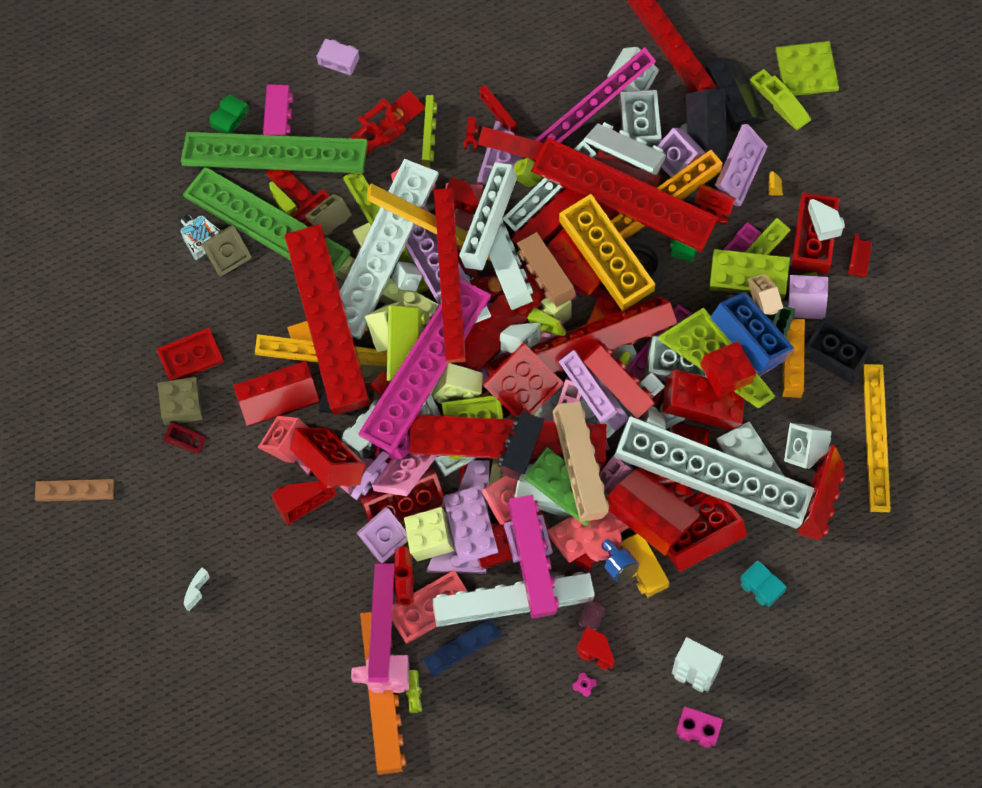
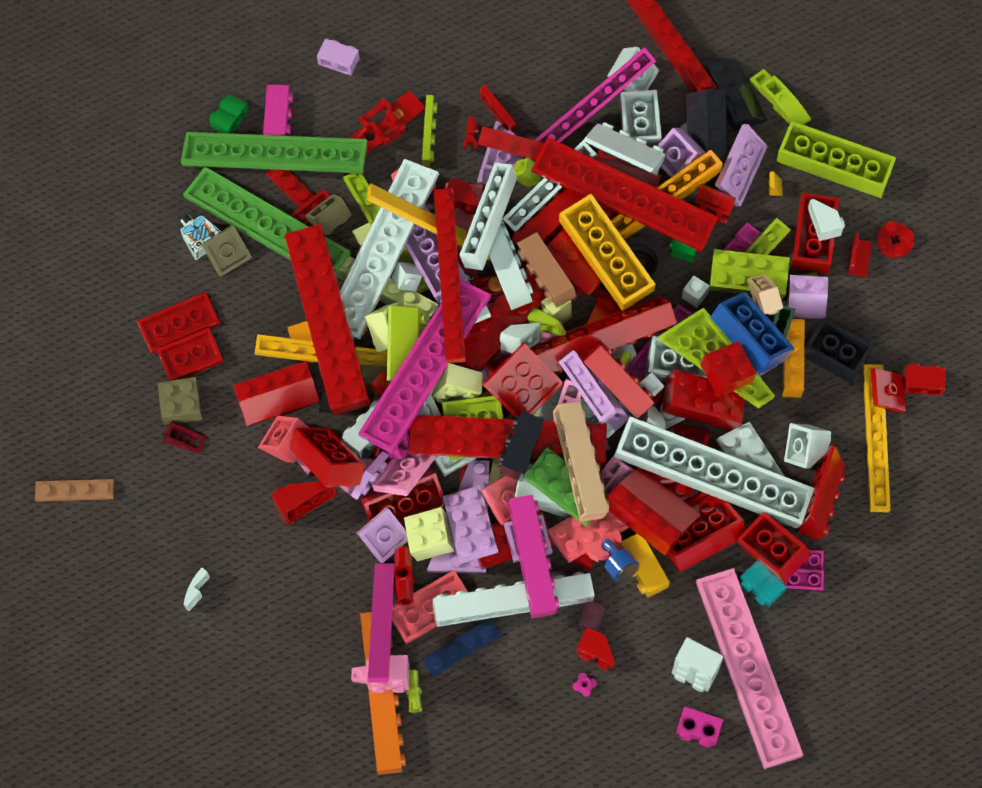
lime slope [269,181,297,216] -> none
lime plate [776,41,839,96] -> none
none -> red tile [137,291,221,354]
none -> light aqua brick [682,276,709,308]
none -> bright pink plate [696,568,803,769]
none -> red brick [737,512,811,584]
none -> lime brick [776,121,896,198]
none -> dark pink slope [784,550,824,590]
none -> red plate [871,368,906,413]
none -> red plate [876,221,914,258]
none -> red brick [904,364,945,396]

